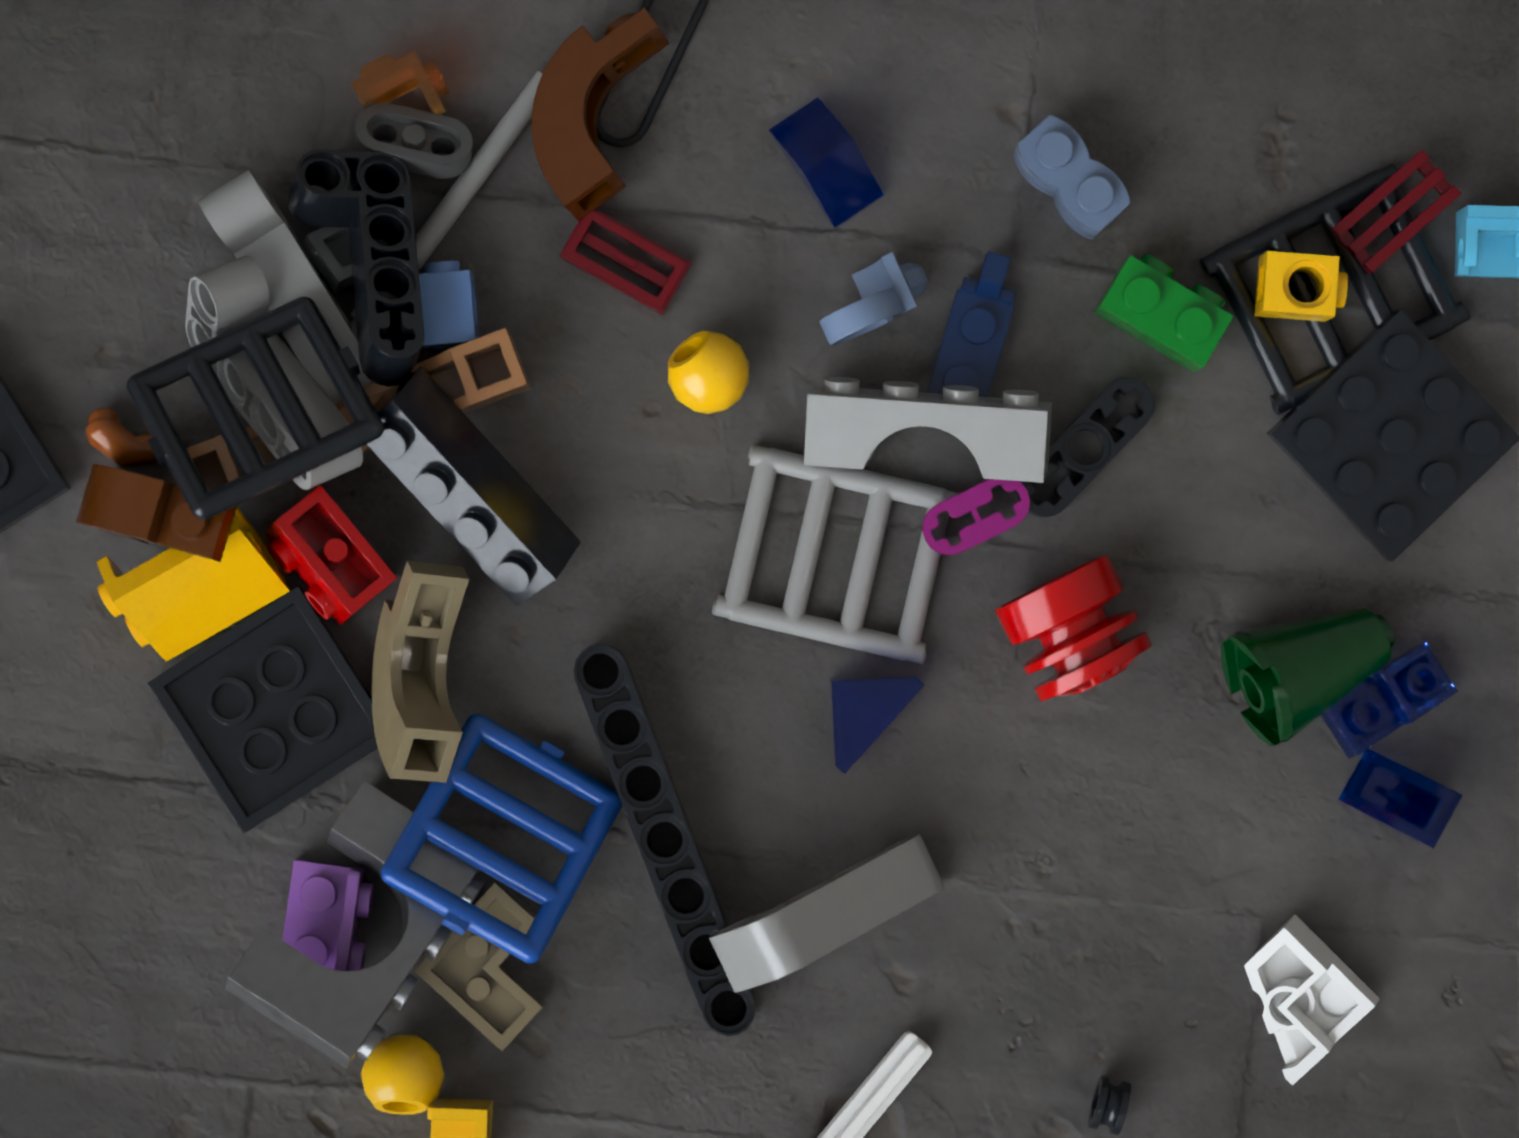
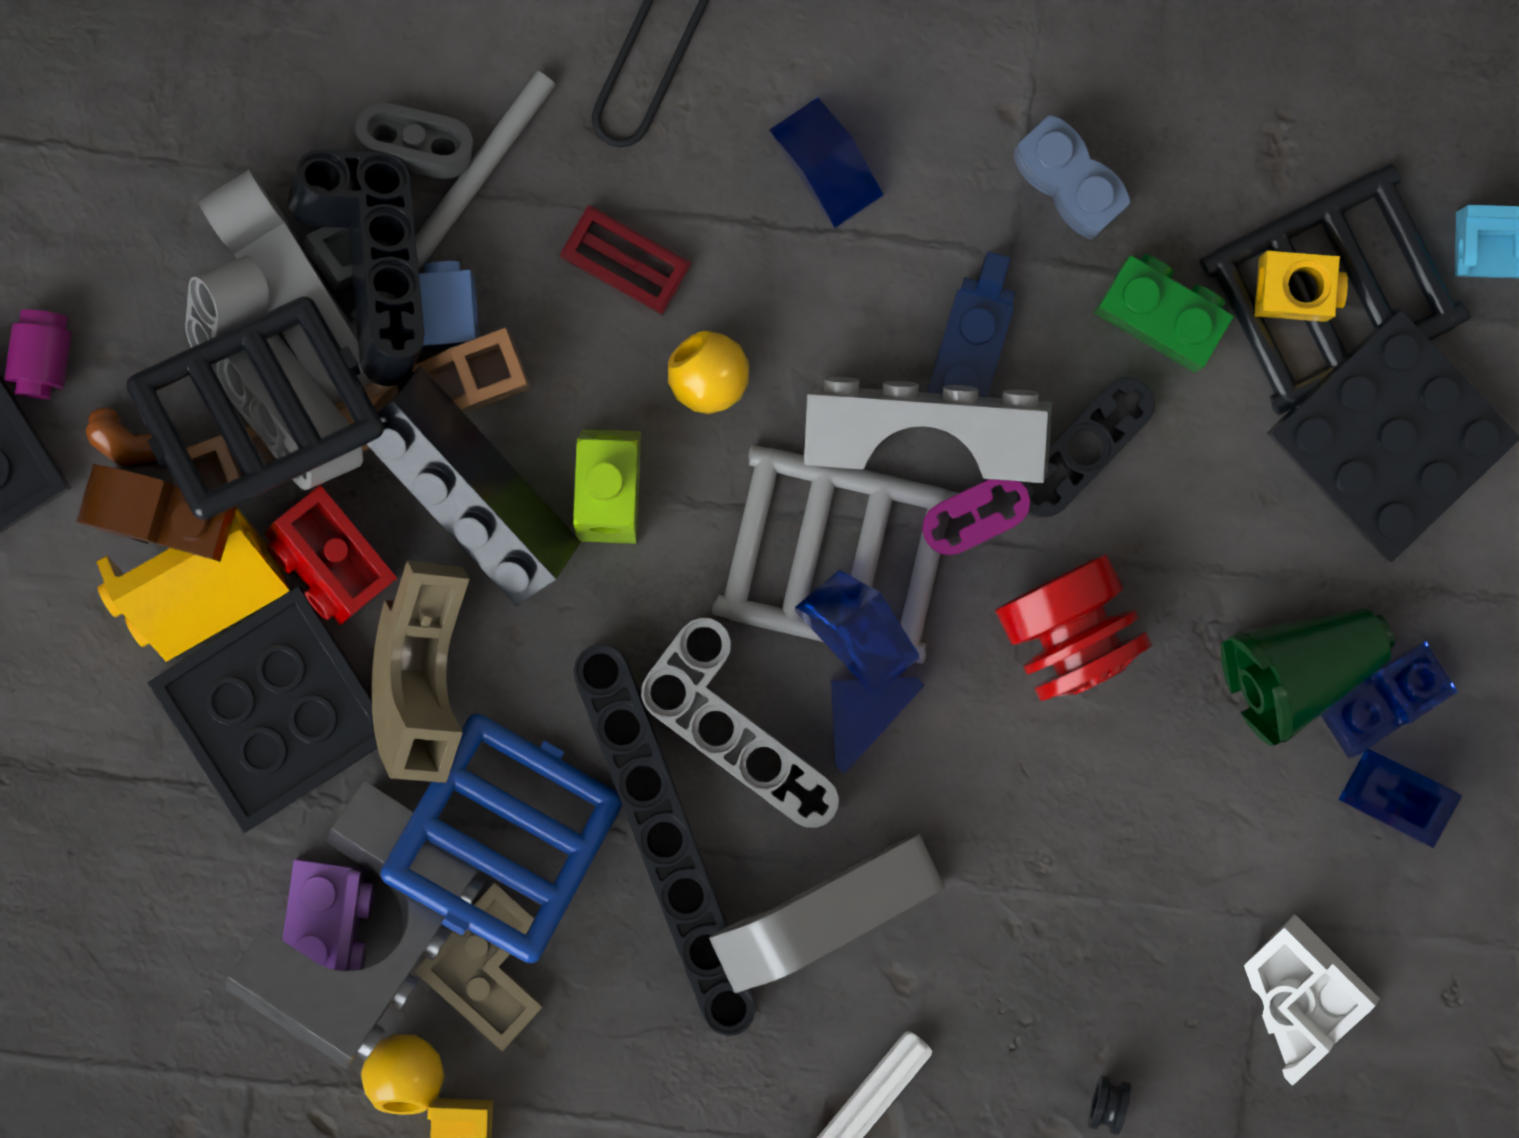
clear orange bracket [351,50,449,115] -> none
reddish brown arch [532,8,670,222] -> none
sand blue piece [819,252,928,347] -> none
dark red tile [1330,149,1462,274] -> none
none -> magenta brick [4,310,72,400]
none -> lime torso [574,429,641,544]
none -> light grey beam [641,618,839,828]
none -> clear blue slope [795,570,919,696]

